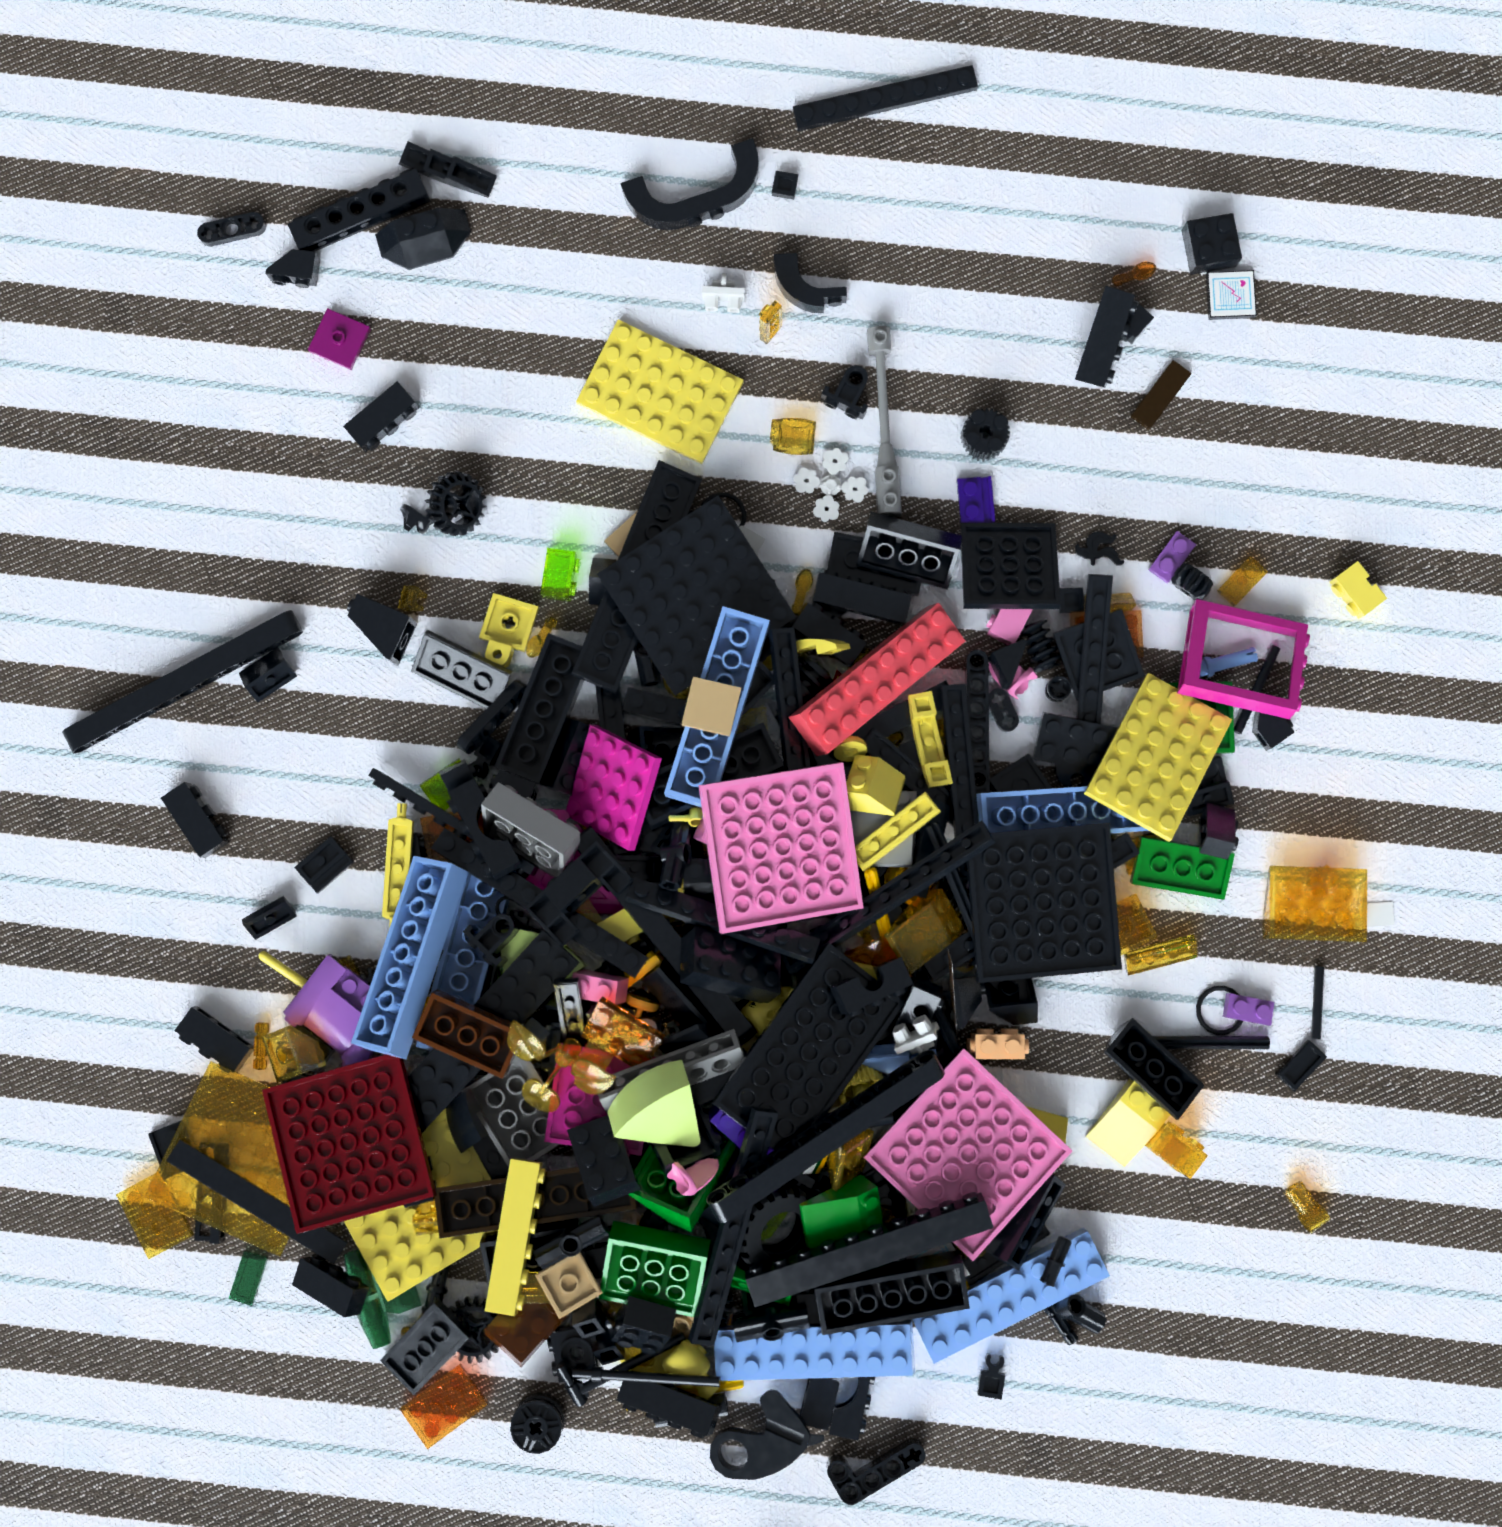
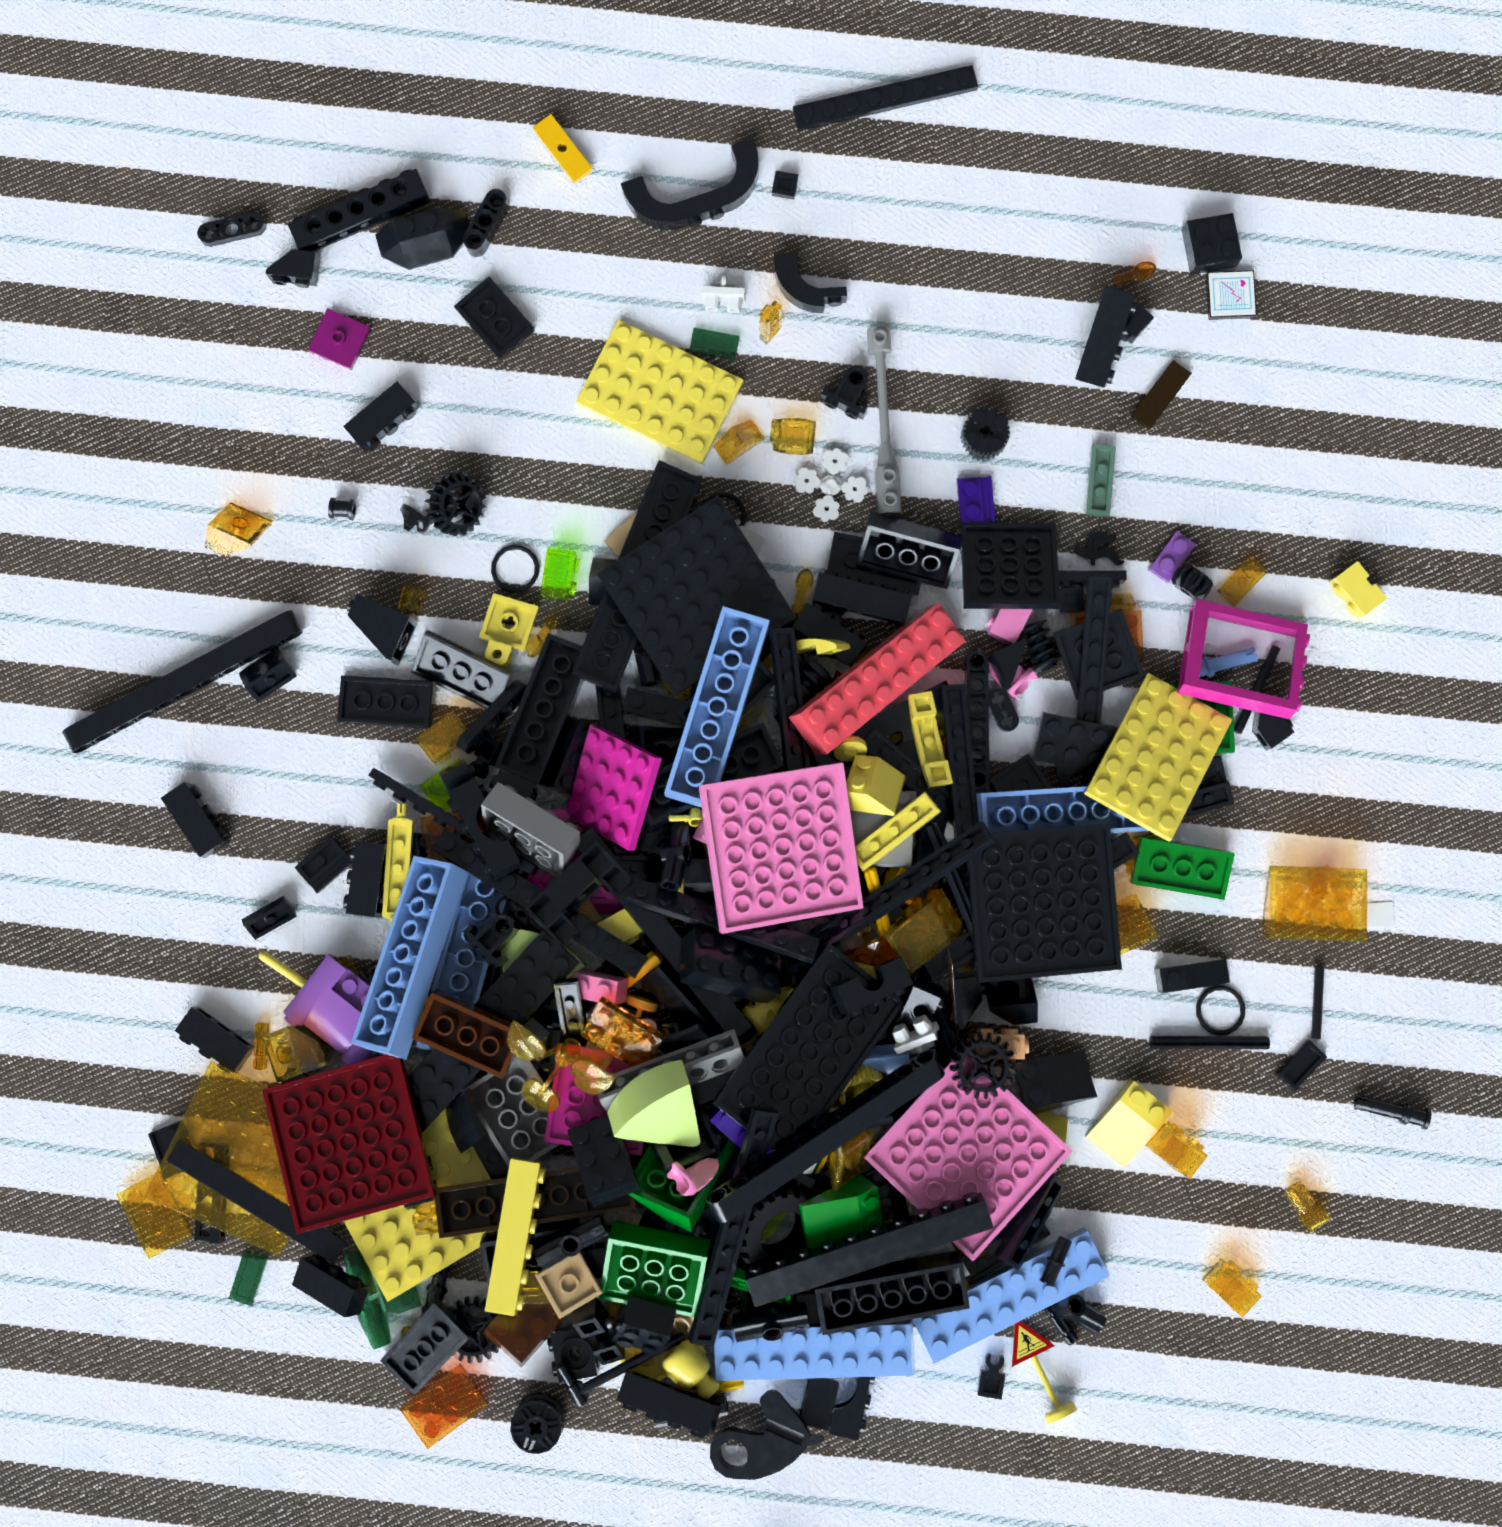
black slope [399,141,497,198] -> none
black bar [572,1366,721,1387] -> none
tan tile [681,677,741,737] -> none
black beam [826,1438,926,1505] -> none
black wheel [1045,676,1072,702] -> none
black slope [1104,1018,1205,1120] -> none
clear yellow plate [1123,934,1198,976] -> none
brick [1199,803,1239,860] -> none
medium lavender plate [1222,993,1275,1026] -> none
none -> clear yellow slope [204,502,272,557]
none -> black bush [328,497,356,521]
none -> black tile [337,675,436,729]
none -> black brick [343,841,387,918]
none -> clear yellow brick [415,710,467,764]
none -> black plate [454,277,536,360]
none -> black beam [463,189,509,257]
none -> black piece [491,545,539,593]
none -> yellow tile [532,114,593,184]
none -> clear green tile [689,327,740,361]
none -> clear yellow slope [713,419,765,465]
none -> black gear [949,1031,1017,1099]
none -> light yellow piece [1012,1321,1078,1424]
none -> black slope [1013,1051,1098,1115]
none -> black plate [1059,570,1127,588]
none -> sand green plate [1085,444,1116,518]
none -> black slope [1154,959,1230,993]
none -> clear yellow brick [1201,1258,1262,1318]
none -> black pin [1353,1094,1432,1130]

